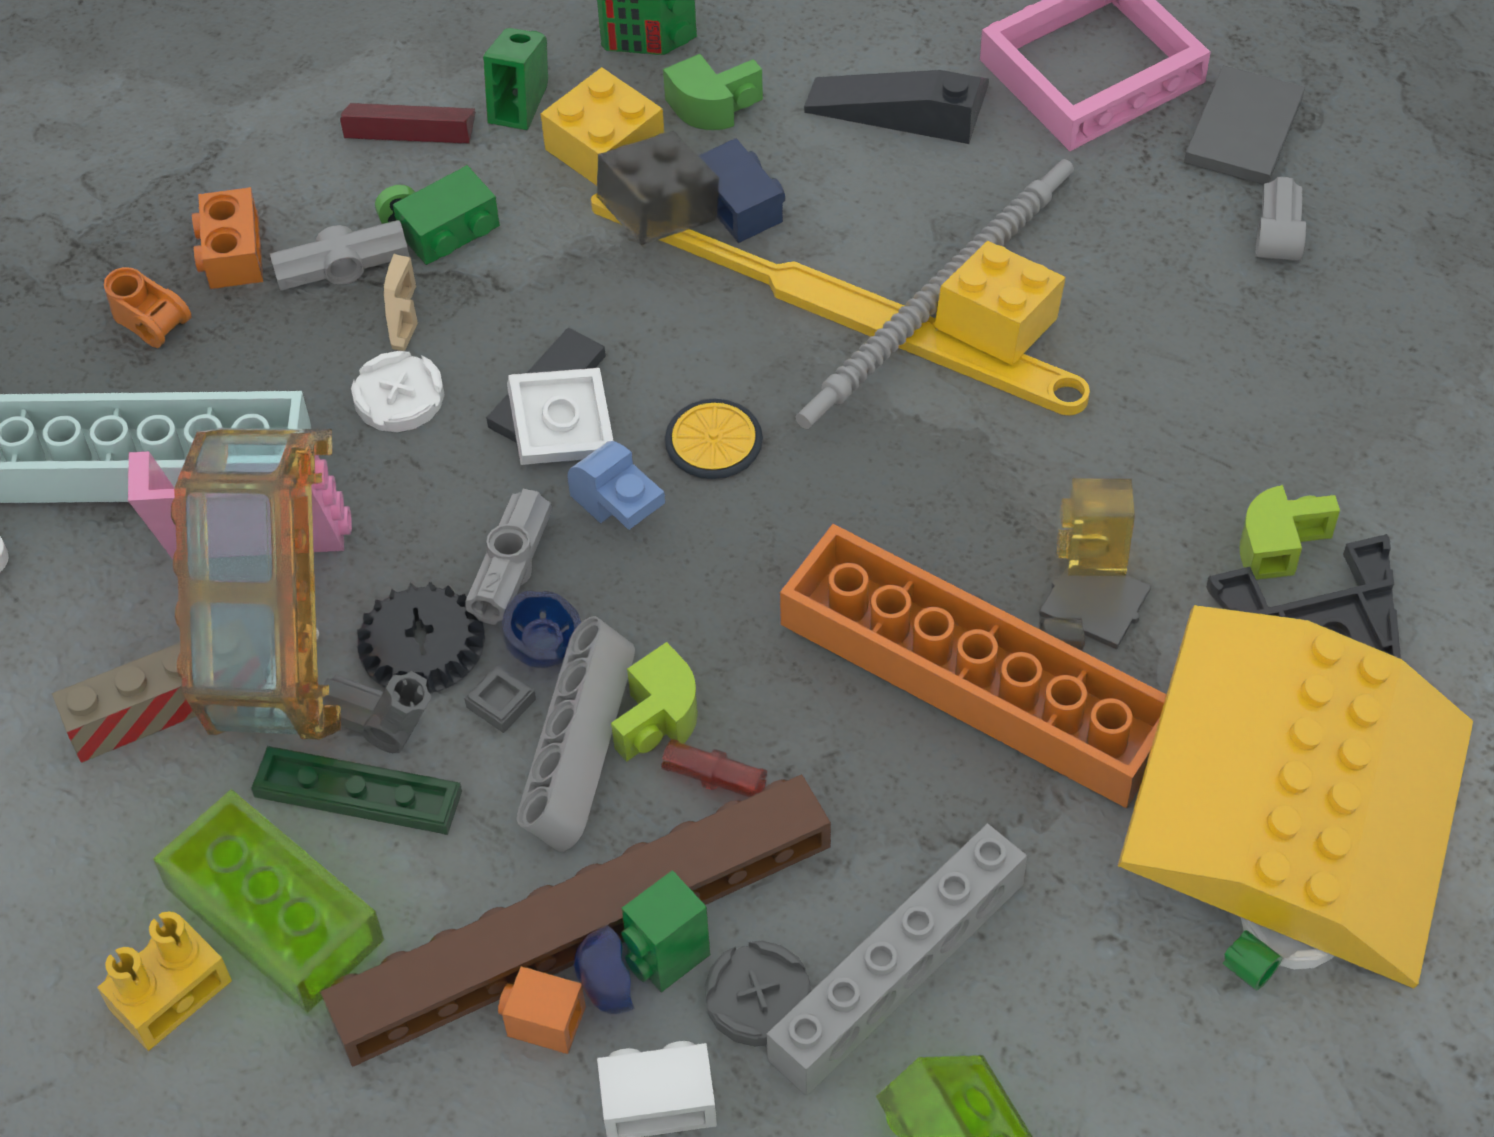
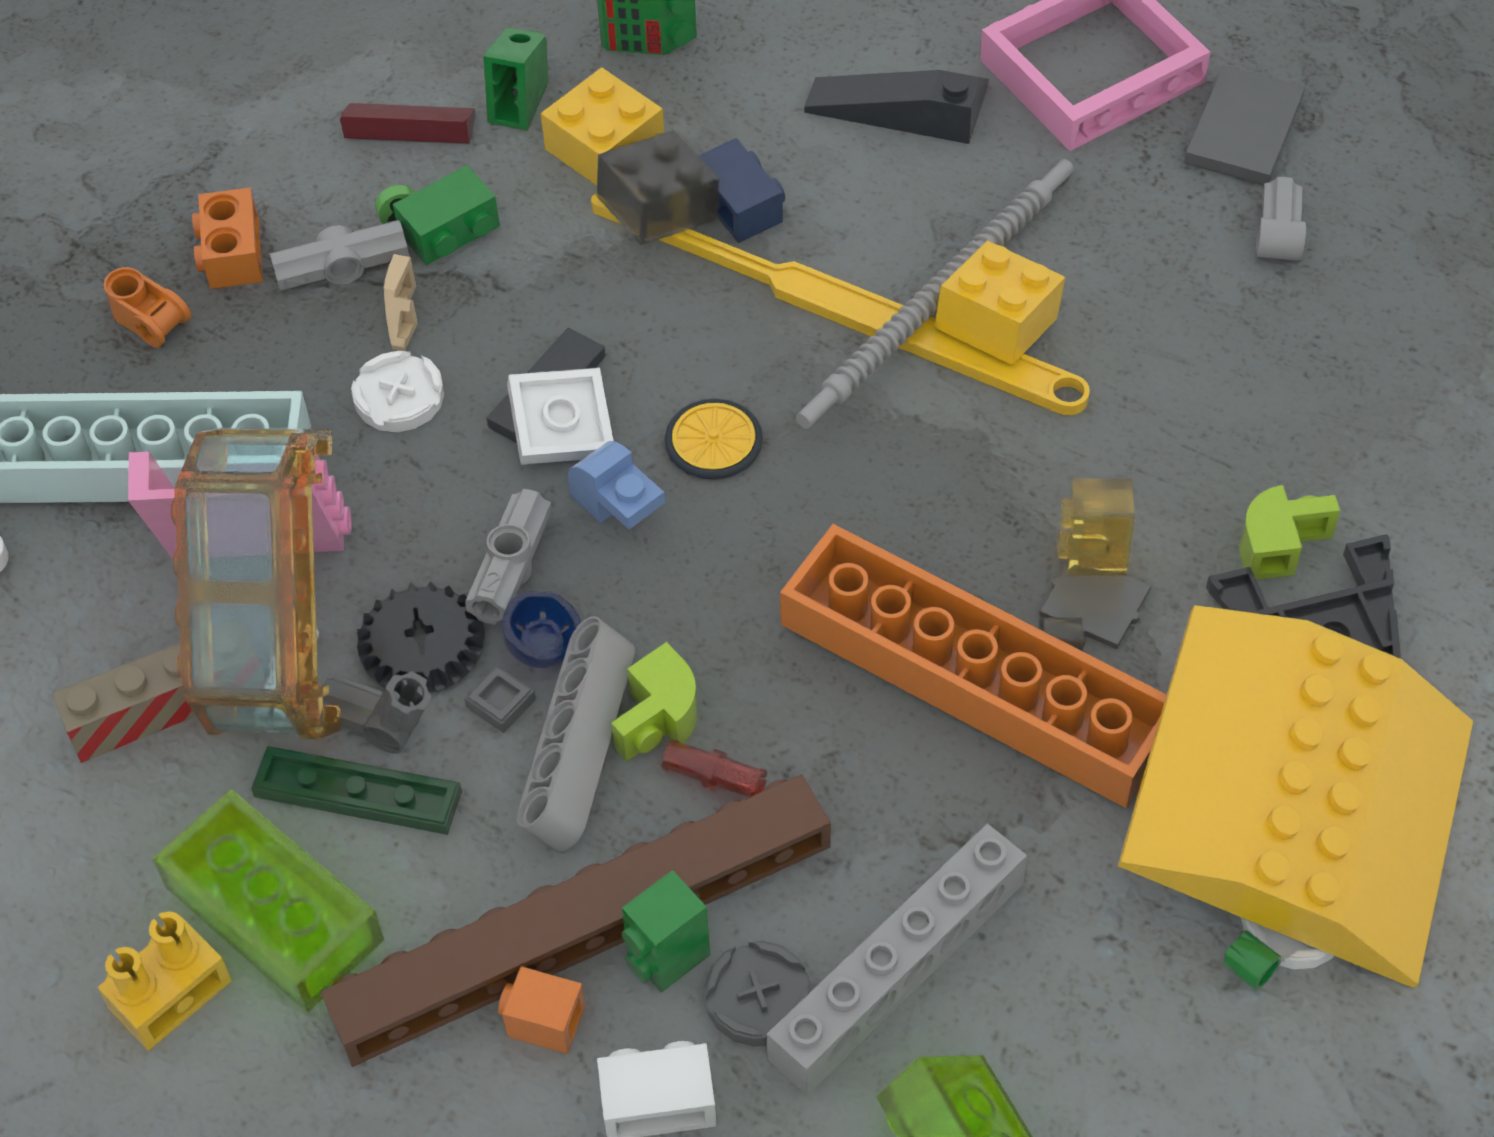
clear blue helmet [574,925,635,1014] -> none
bright green brick [663,54,763,130] -> none

